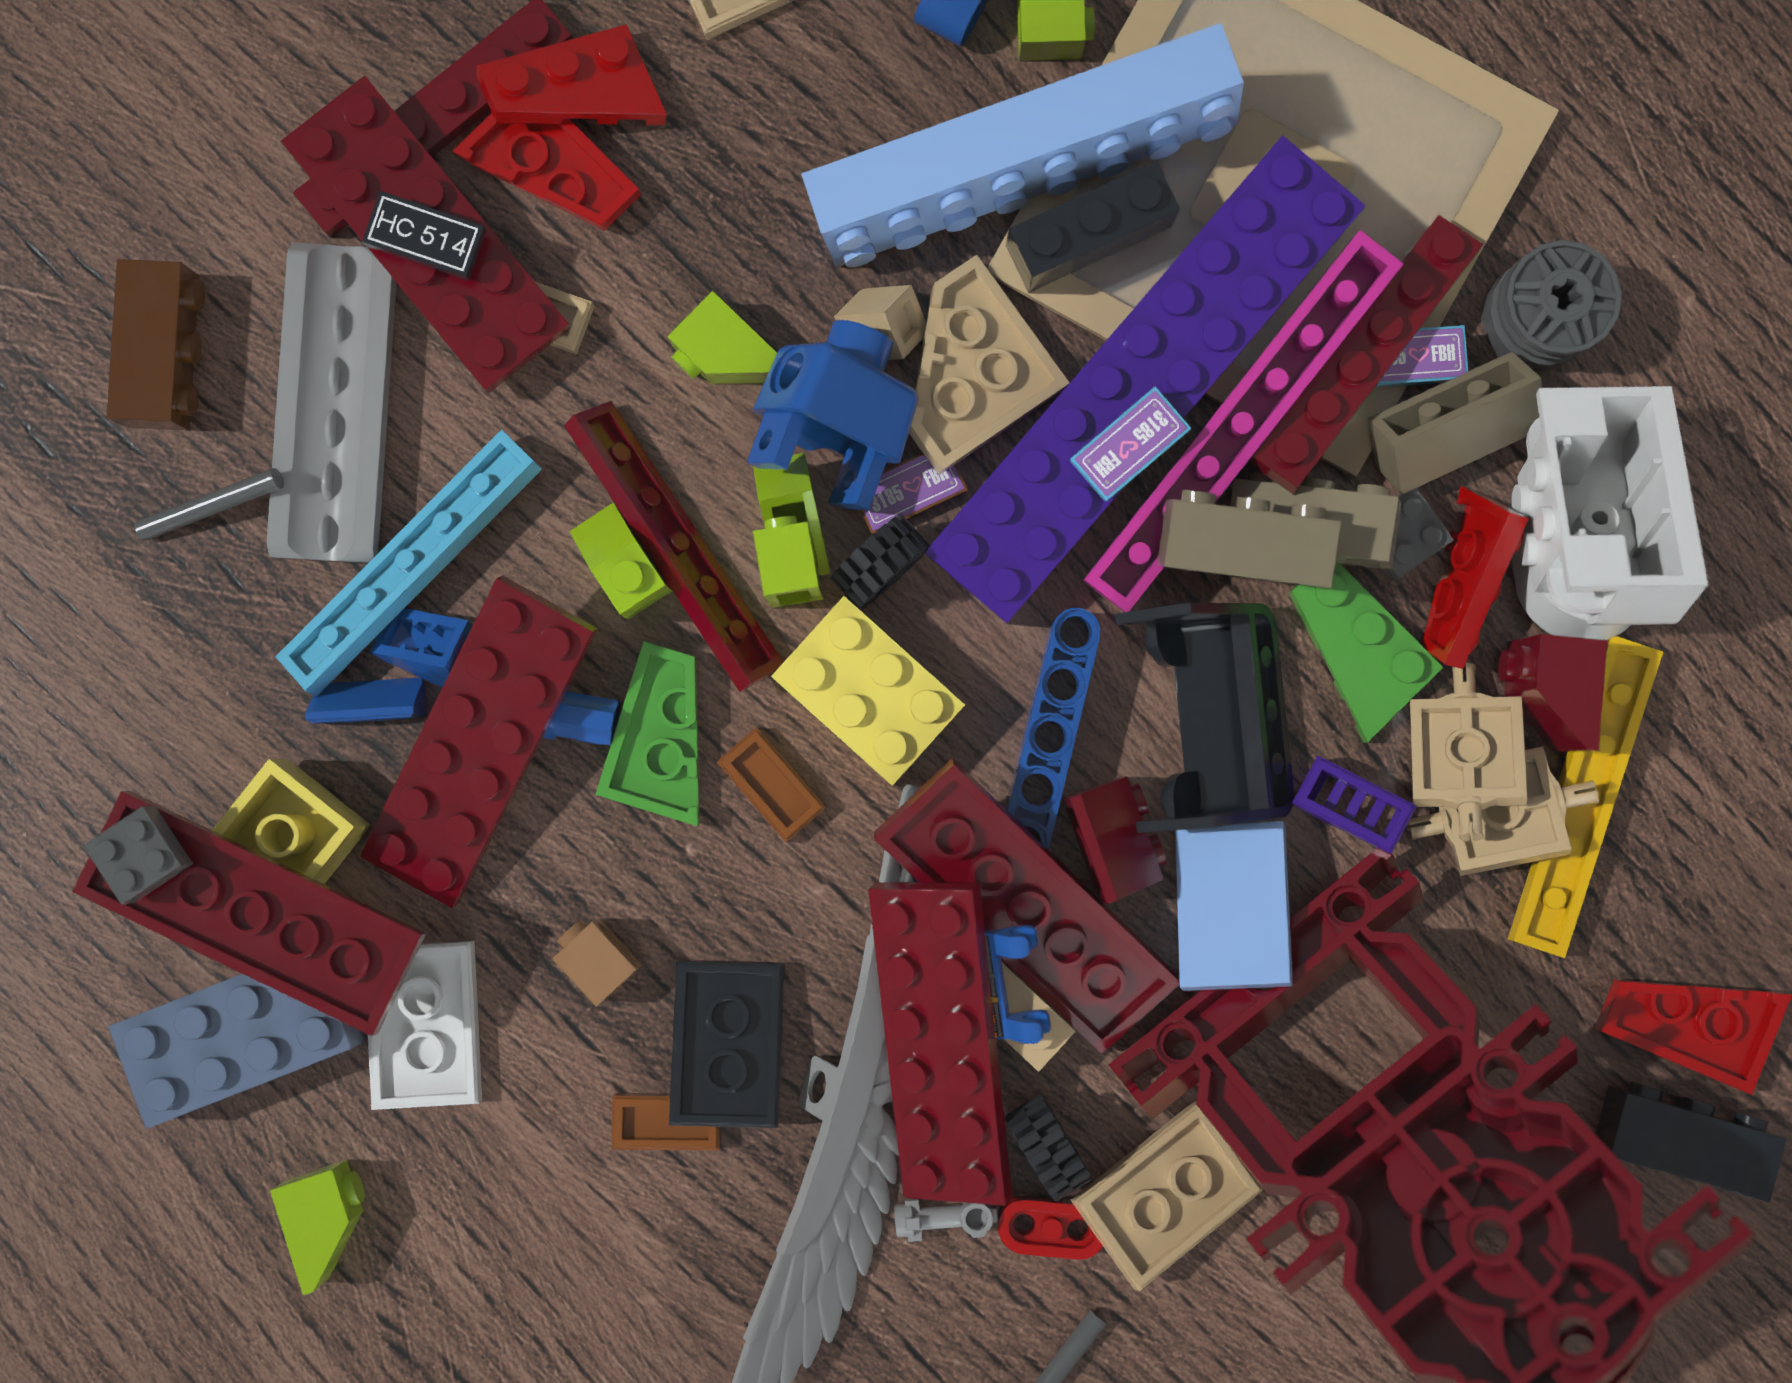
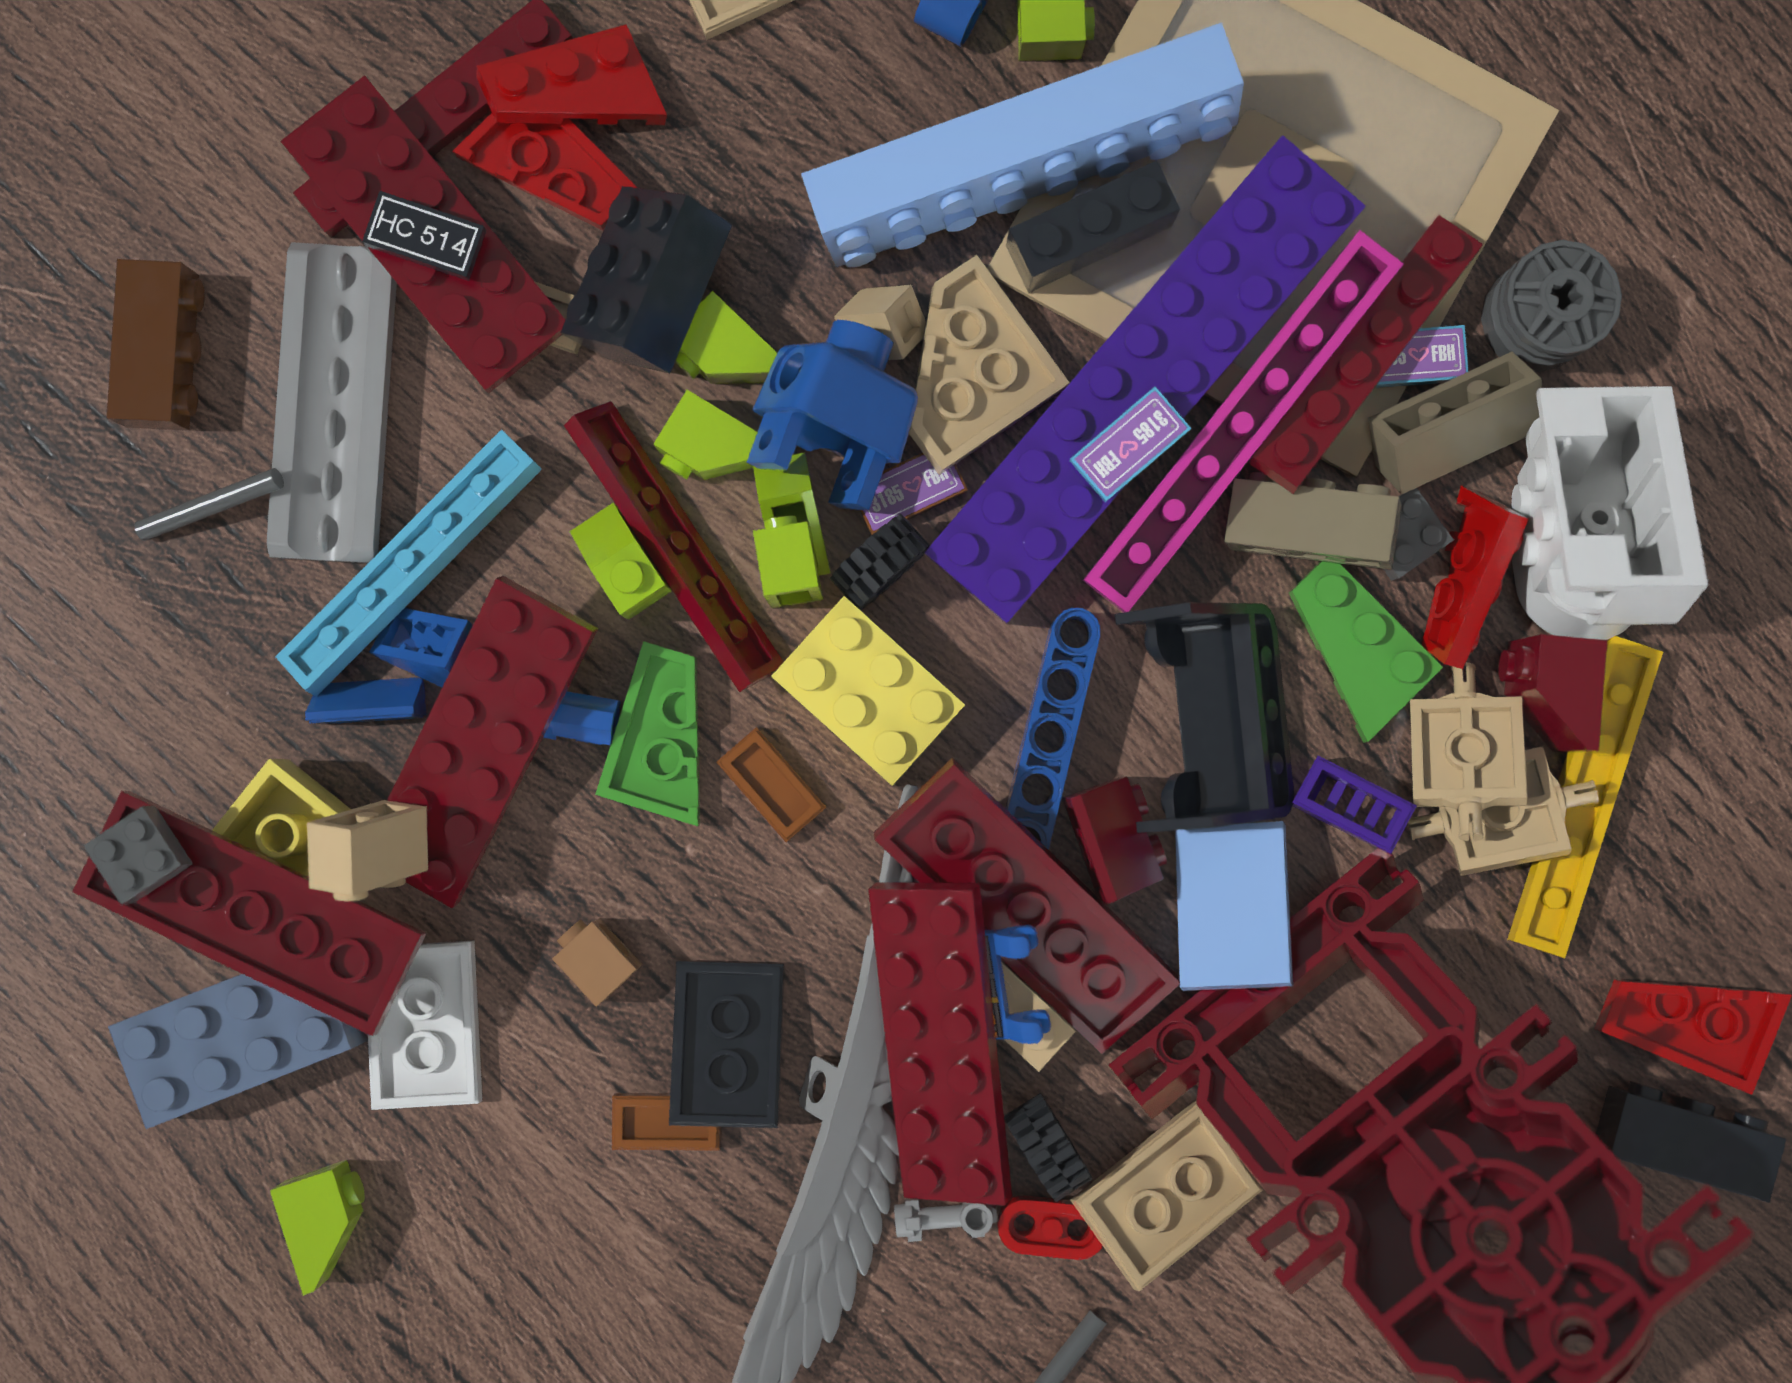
dark tan brick [1157,490,1341,588] -> none
none -> tan brick [307,800,428,901]
none -> black brick [560,186,732,374]
none -> lime slope [653,390,757,480]

